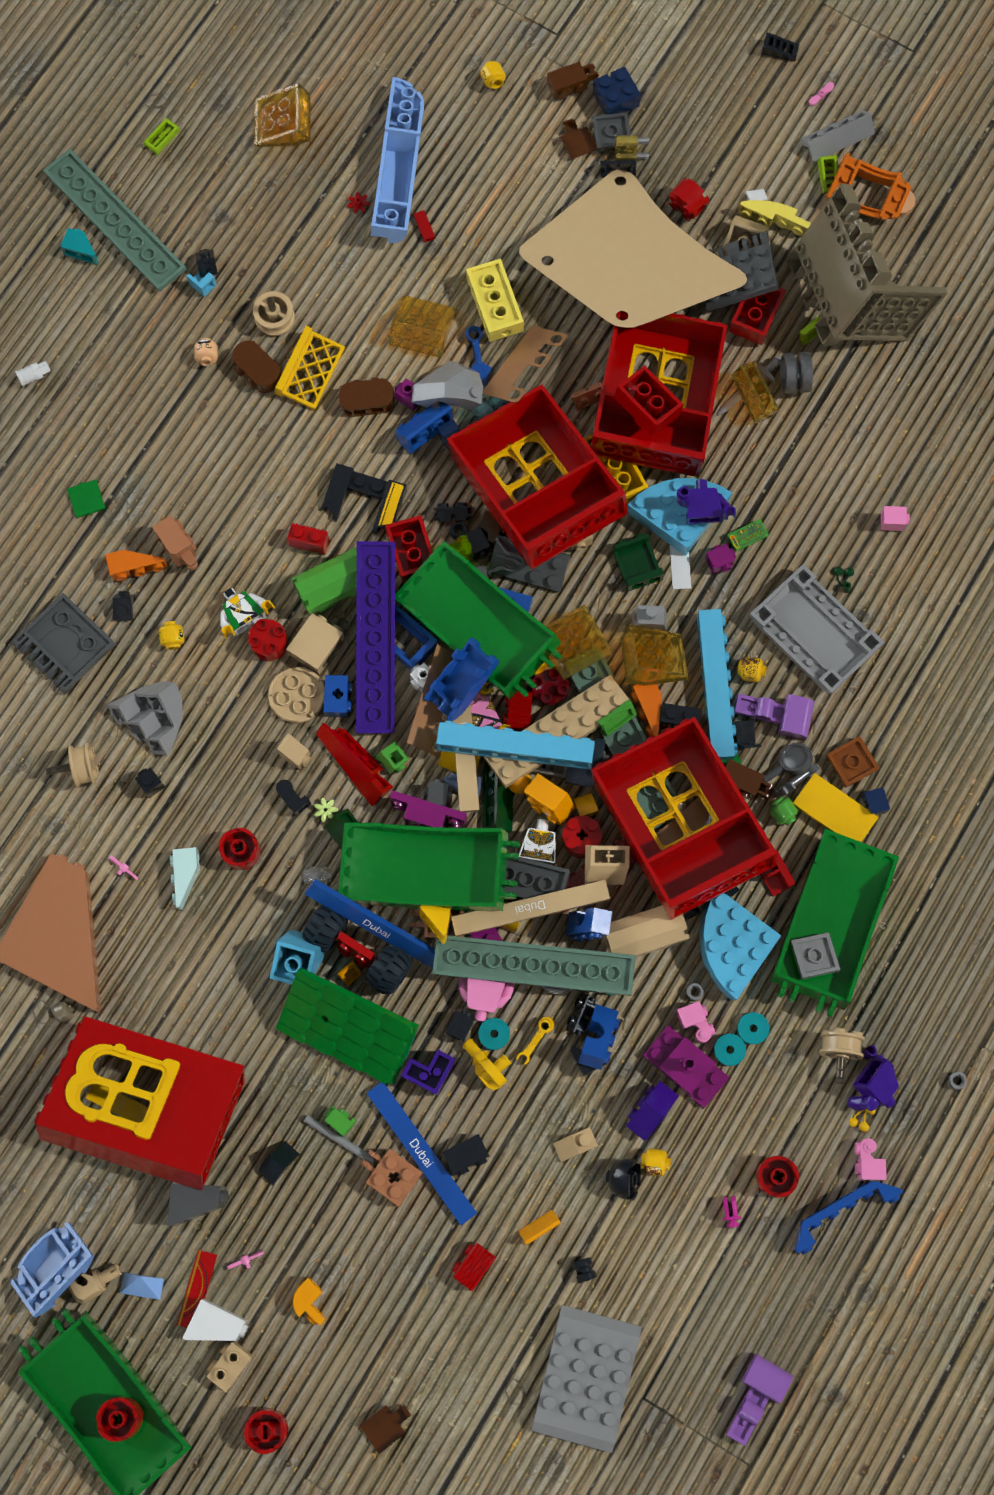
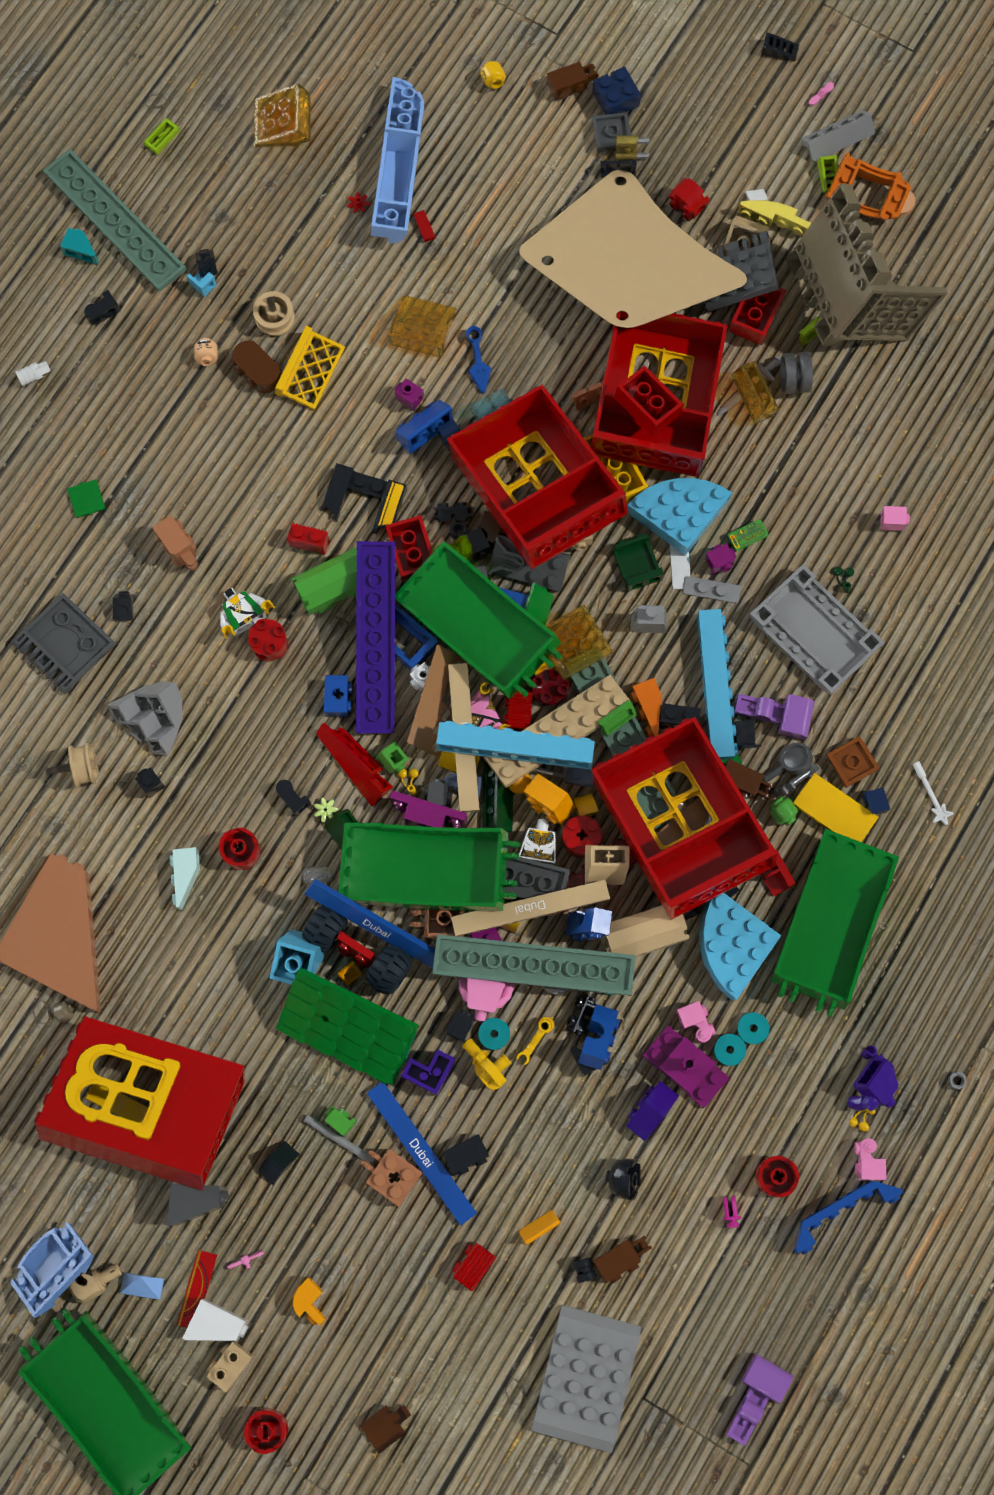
red brick [96,1396,144,1442] -> none
orange slope [105,550,168,581] -> none
bright pink piece [109,856,139,880] -> none
yellow head [158,621,185,650] -> none
tan tile [268,667,325,723] -> none
tan slope [277,733,311,770] -> none
tan panel [286,613,345,674] -> none
reddish brown brick [339,377,395,417] -> none
light grey brick [411,360,483,411] -> none
yellow slope [419,905,451,944] -> none
blue piece [424,637,500,721] -> none
light yellow brick [466,258,524,342] -> none
medium nougat piece [483,326,567,402] -> none
tan slope [553,1127,598,1162] -> none
reddish brown piece [559,118,597,160] -> none
black wheel [589,738,609,772] -> none
clear yellow slope [620,625,688,686] -> none
yellow head [641,1148,671,1177] -> none
dark purple torso [676,479,736,524] -> none
light grey axle [686,983,704,1001] -> none
yellow head [738,656,767,683] -> none
light grey plate [790,933,840,980] -> none
tan wheel [819,1028,865,1084] -> none
none -> black leg [84,290,121,325]
none -> yellow piece [397,769,419,795]
none -> green piece [525,583,554,625]
none -> reddish brown brick [593,1235,652,1284]
none -> light grey piece [683,576,741,603]
none -> white piece [912,761,953,826]

